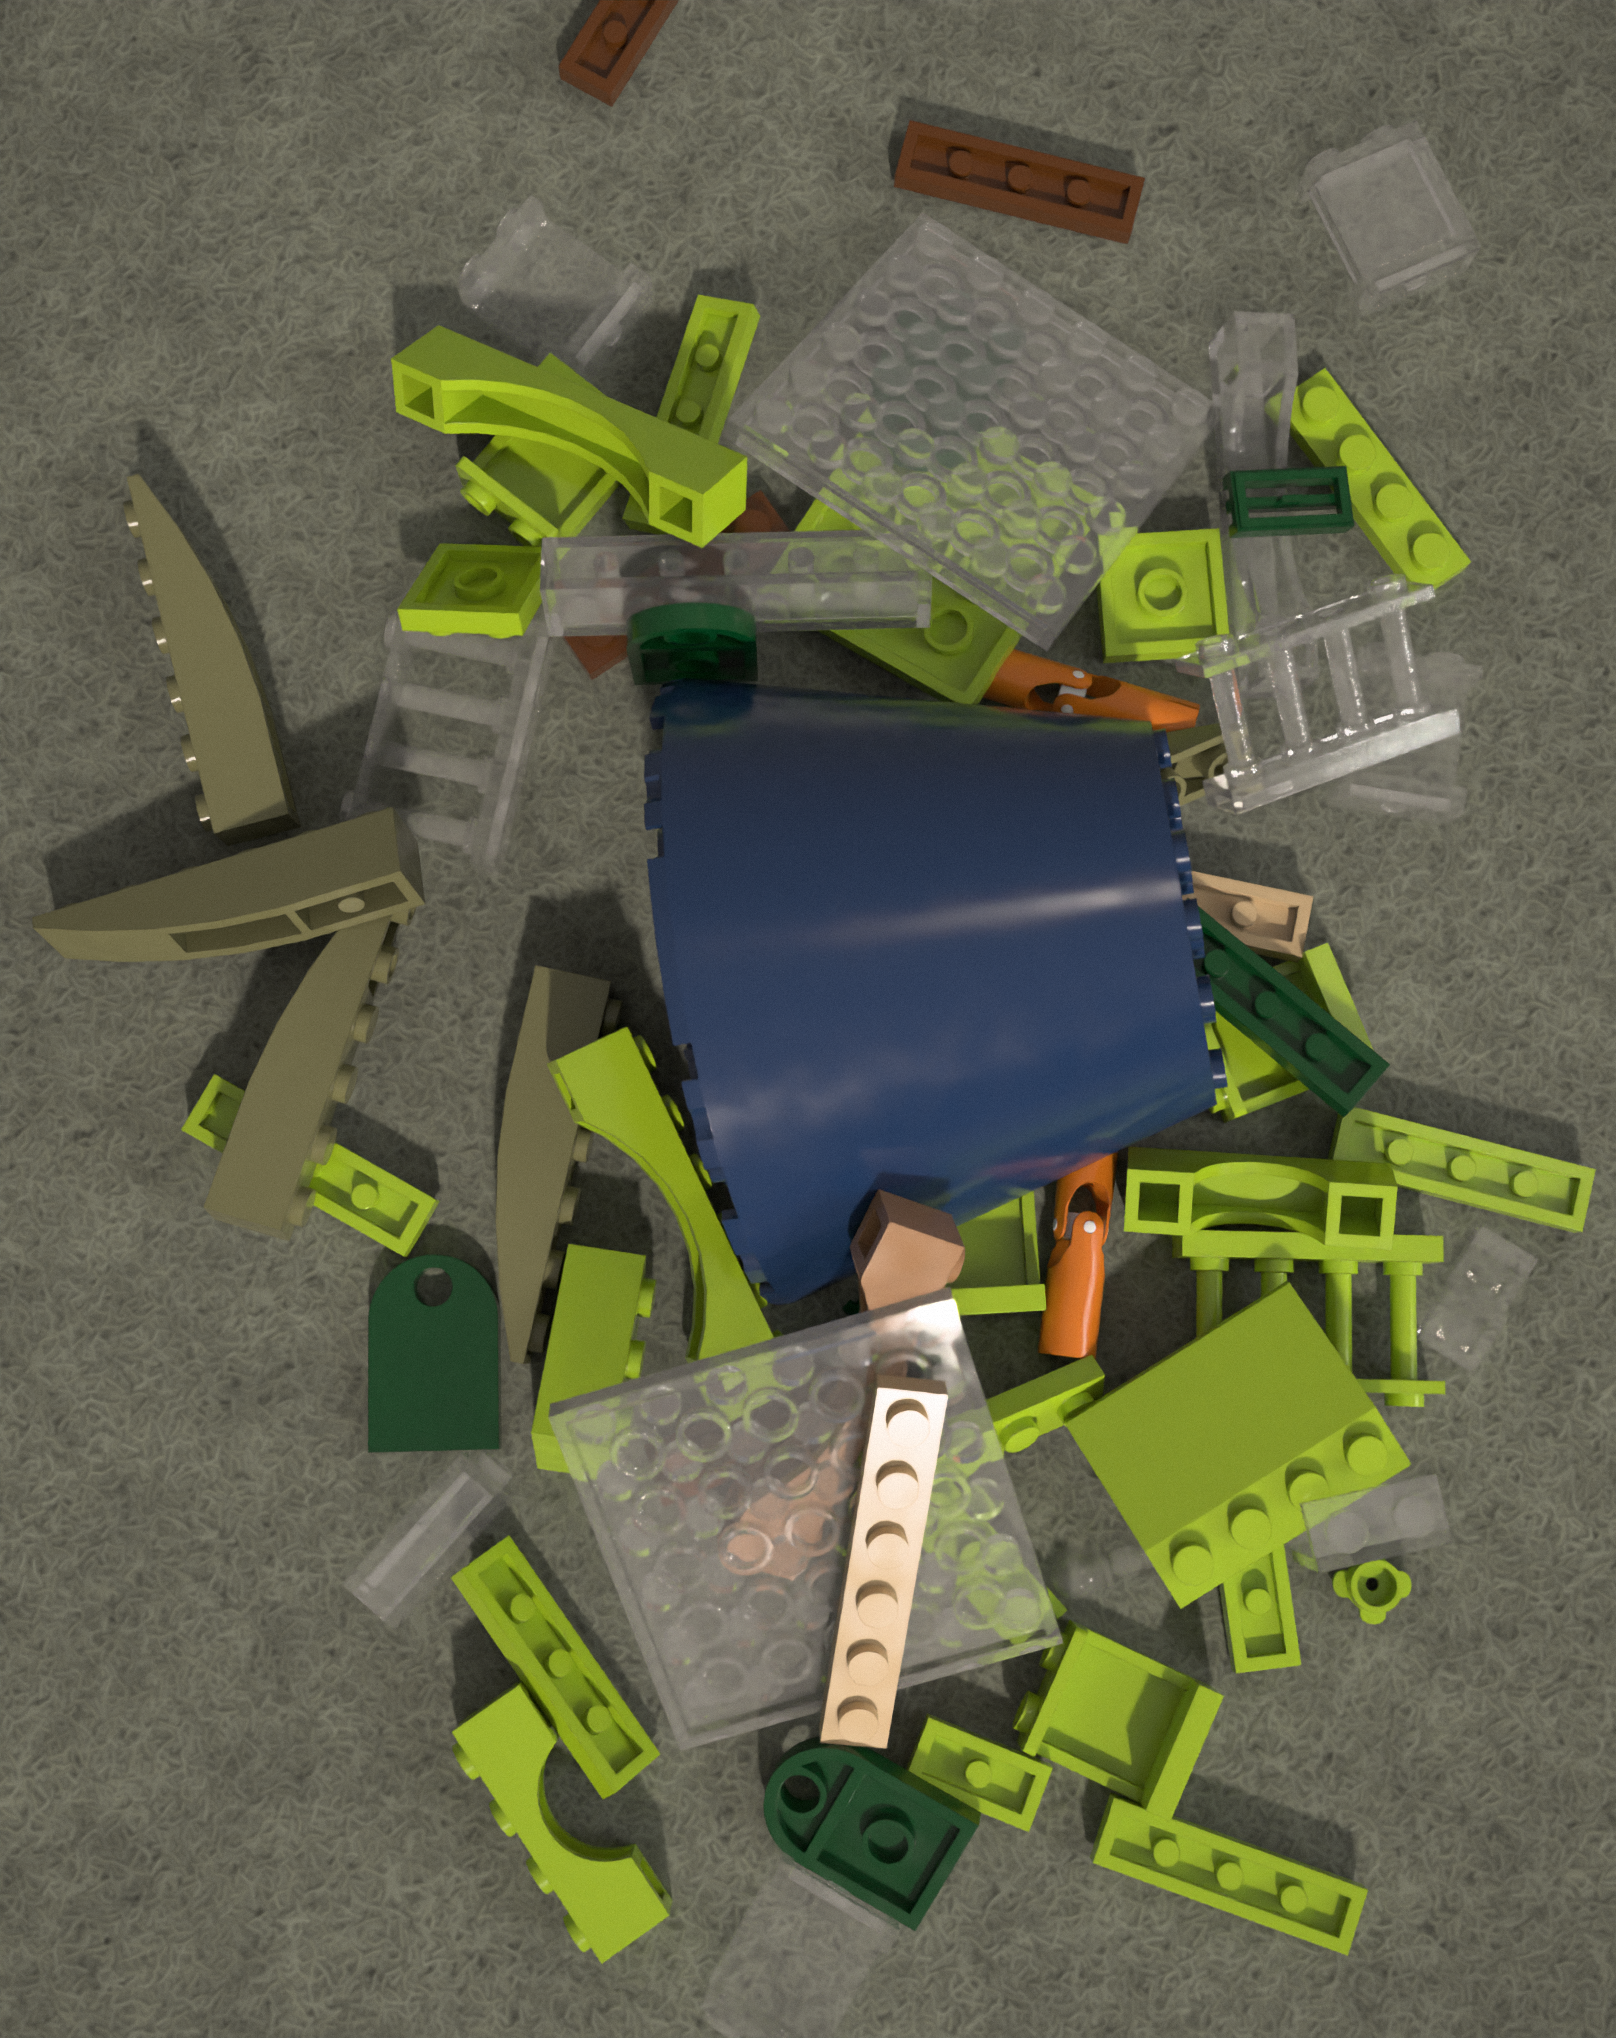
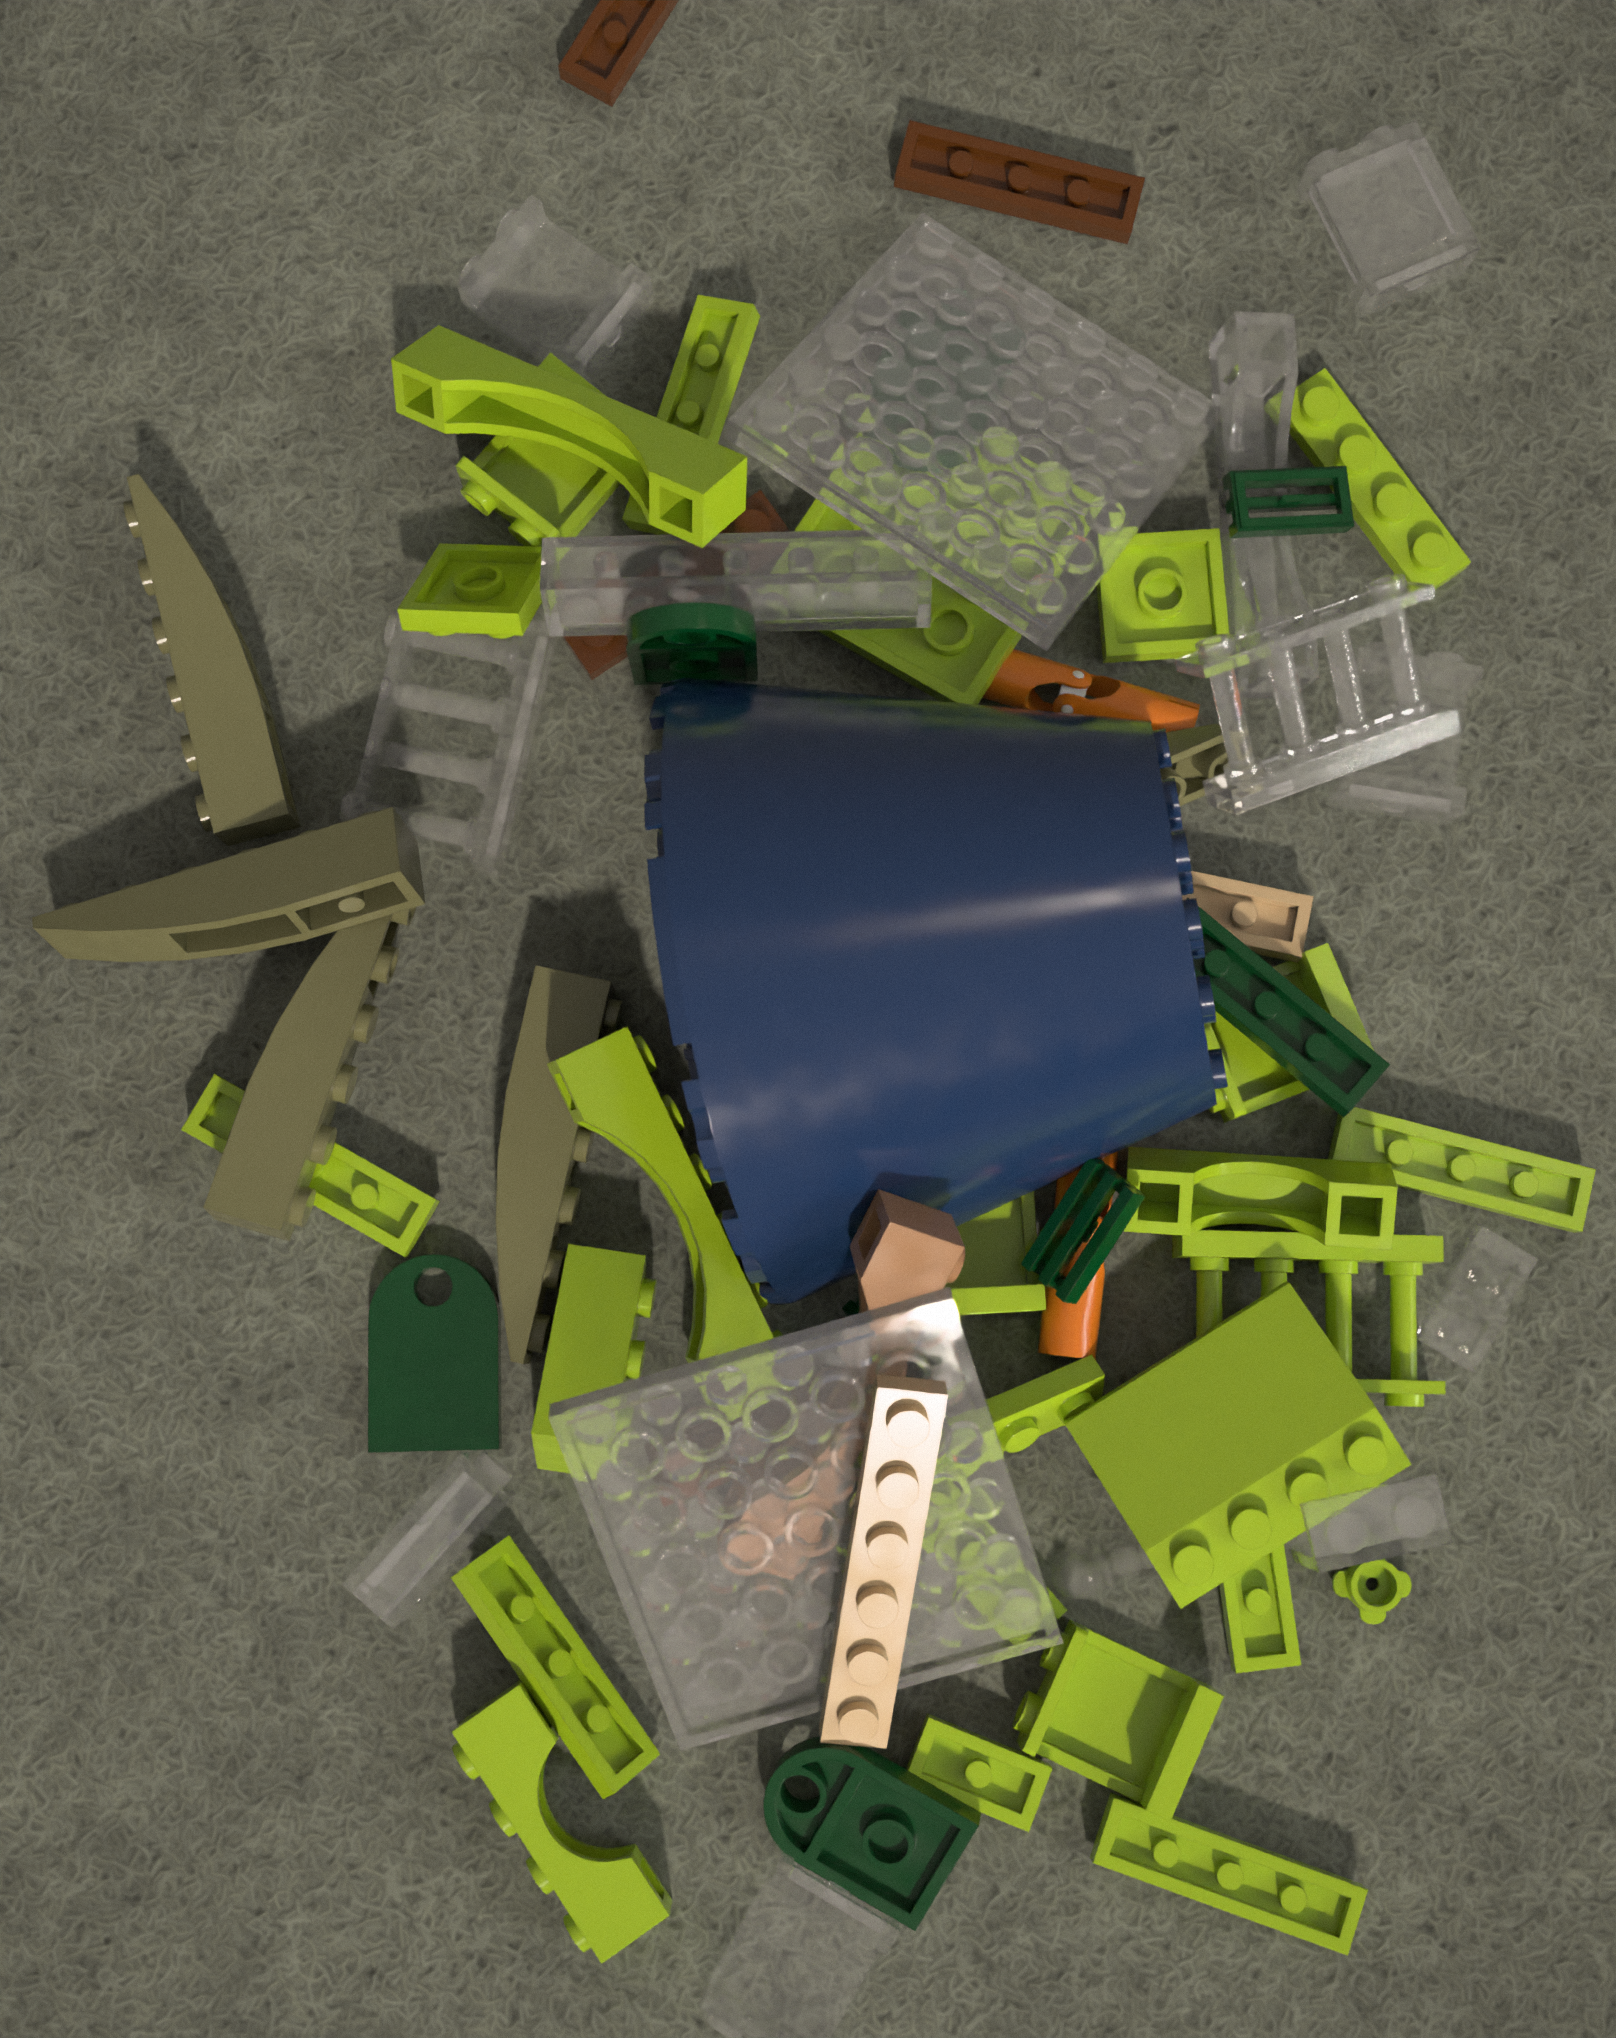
none -> dark green tile [1021,1158,1146,1304]

